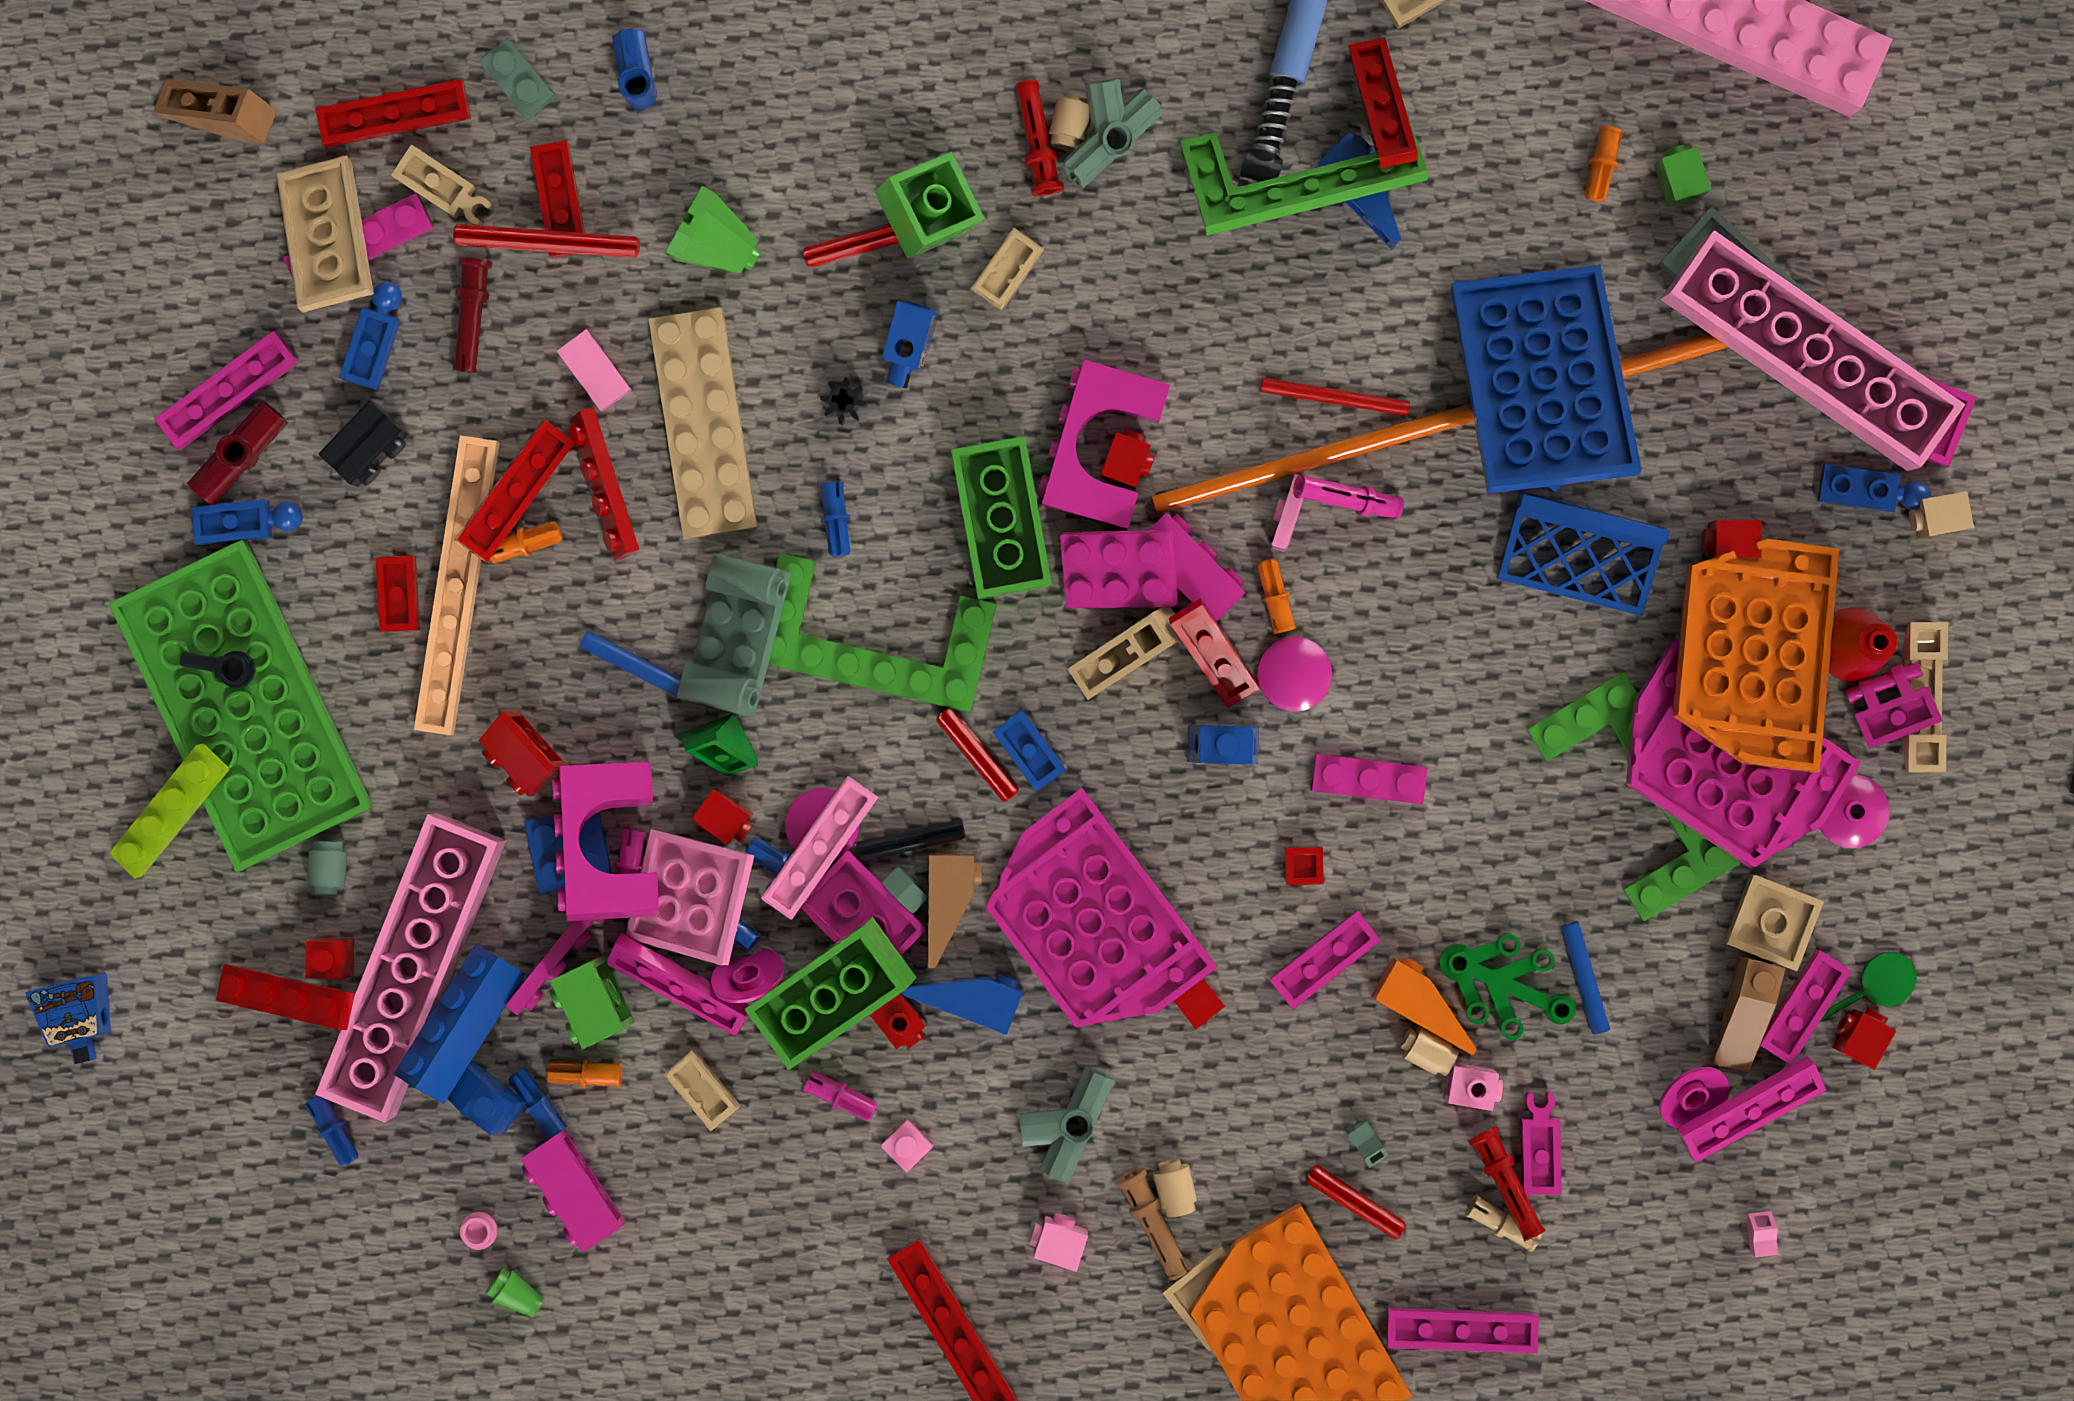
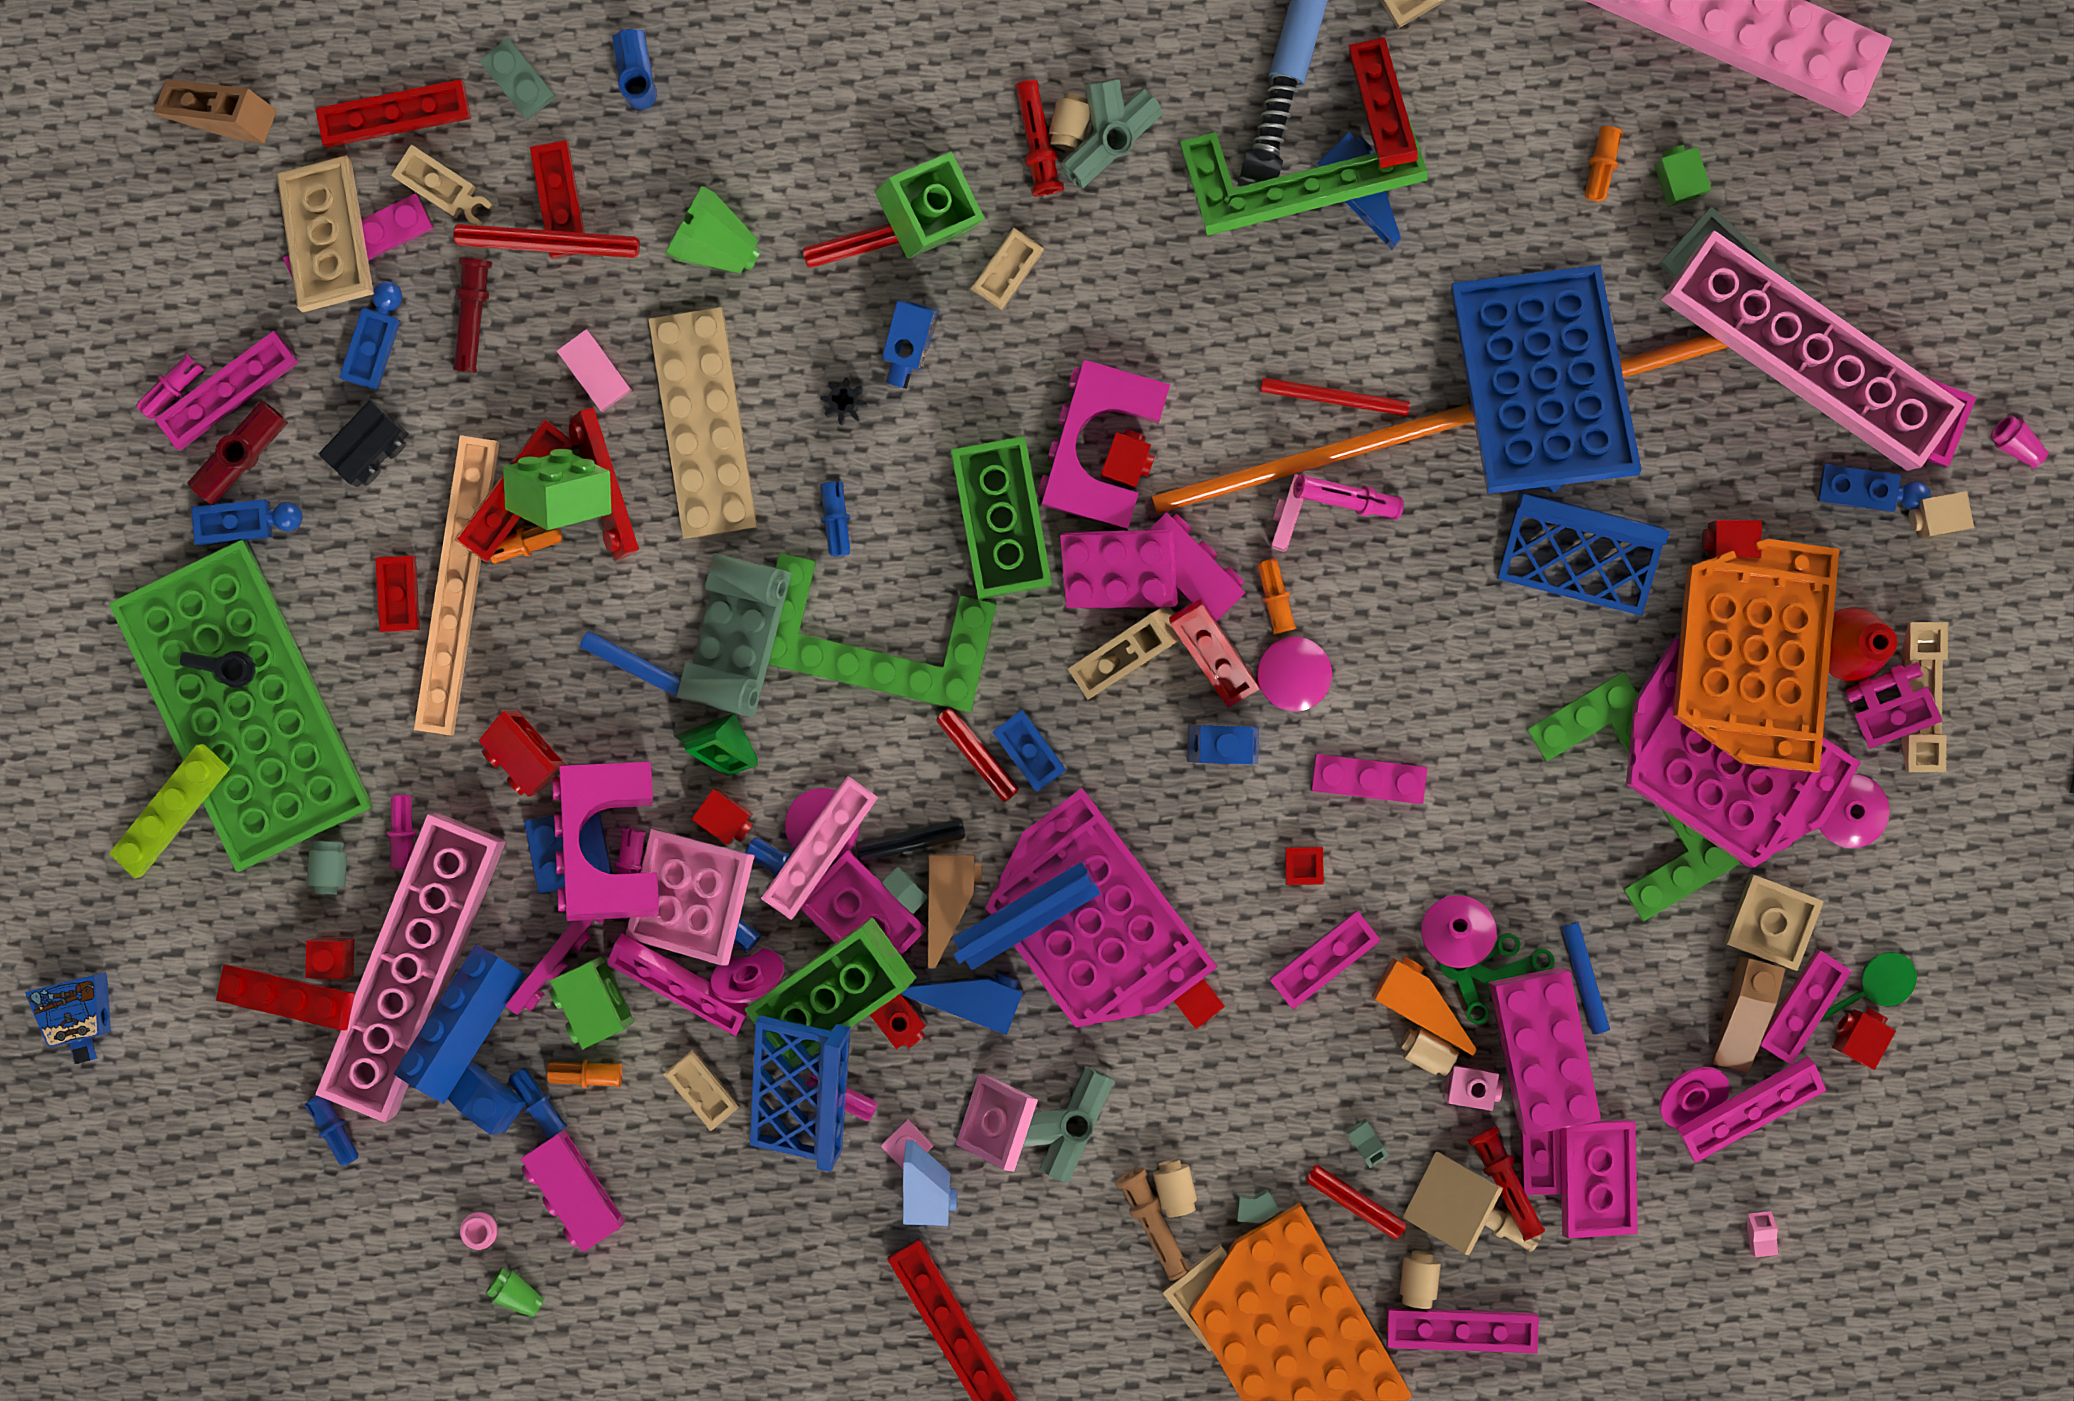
bright pink brick [1029,1213,1088,1272] -> none
none -> dark pink axle [136,353,205,419]
none -> dark pink axle [386,794,417,869]
none -> bright green brick [503,449,611,530]
none -> blue fence [750,1015,851,1172]
none -> medium blue slope [903,1140,957,1226]
none -> blue fence [953,861,1101,970]
none -> bright pink plate [955,1074,1038,1172]
none -> sand green piece [1236,1188,1281,1224]
none -> tan brick [1399,1250,1441,1309]
none -> tan tile [1402,1151,1503,1255]
none -> dark pink dish [1421,895,1497,968]
none -> dark pink brick [1488,967,1601,1136]
none -> dark pink plate [1560,1119,1638,1239]
none -> dark pink cone [1991,415,2049,468]

